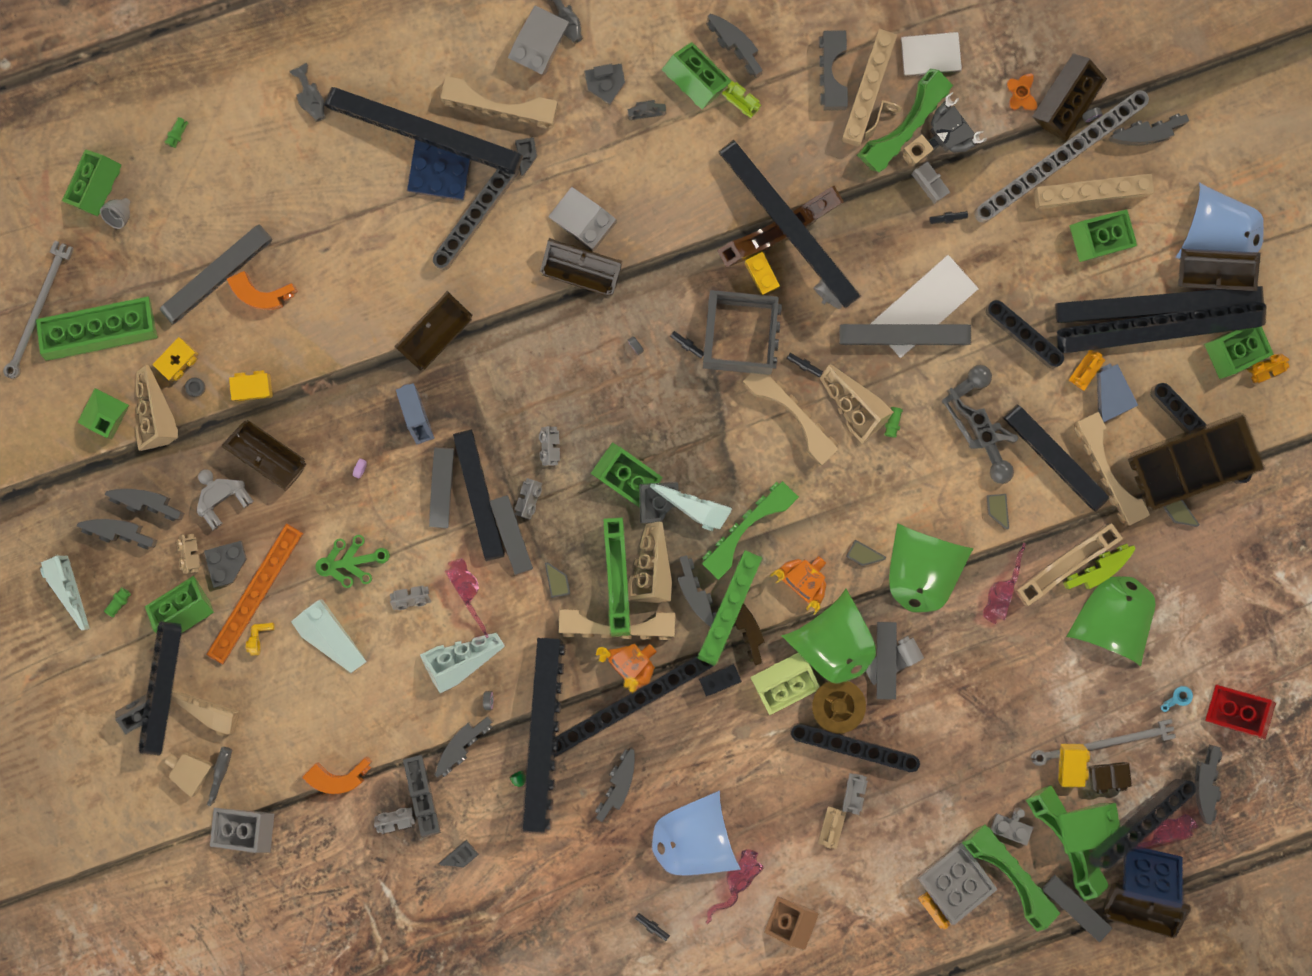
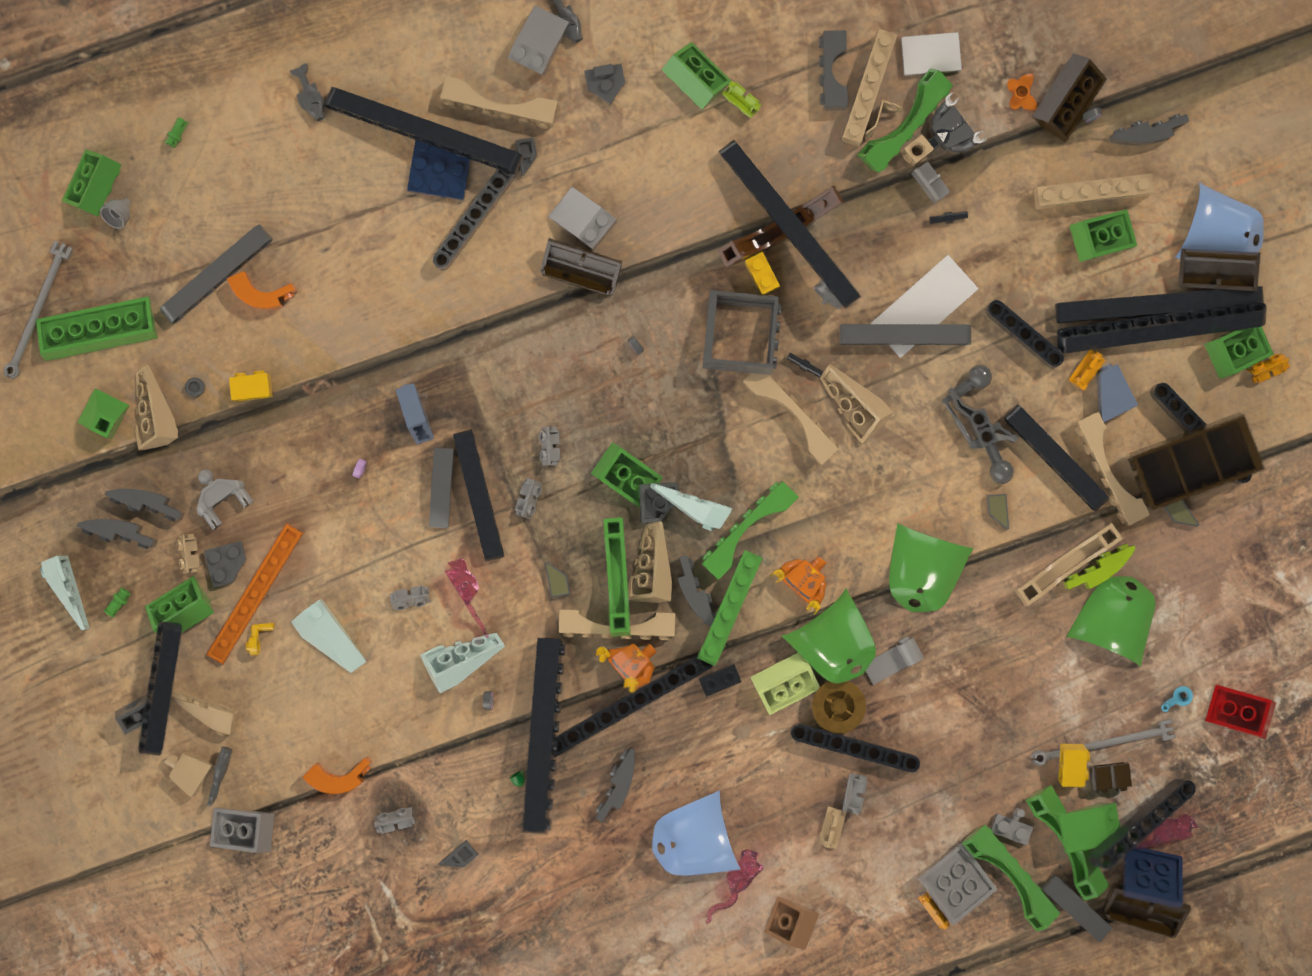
yellow brick [152,337,199,382] -> none
dark brown container [222,420,307,491] -> none
bright green plant [315,535,390,588] -> none
dark brown container [394,291,473,371] -> none
dark grey slope [403,755,441,838] -> none
dark grey slope [435,716,494,778] -> none
dark grey slope [490,495,533,575] -> none
dark grey plate [627,100,666,120] -> none
black bar [635,913,670,941] -> none
black bar [670,331,704,359] -> none
dark grey slope [706,14,763,78] -> none
dark brown slope [733,603,765,665] -> none
olive tile [846,540,886,566] -> none
dark grey tile [876,622,897,699] -> none
bright green pin [884,407,903,438] -> none
light grey beam [975,91,1149,223] -> none
clear pink animal [983,543,1026,624] -> none
dark grey slope [1195,744,1222,825] -> none

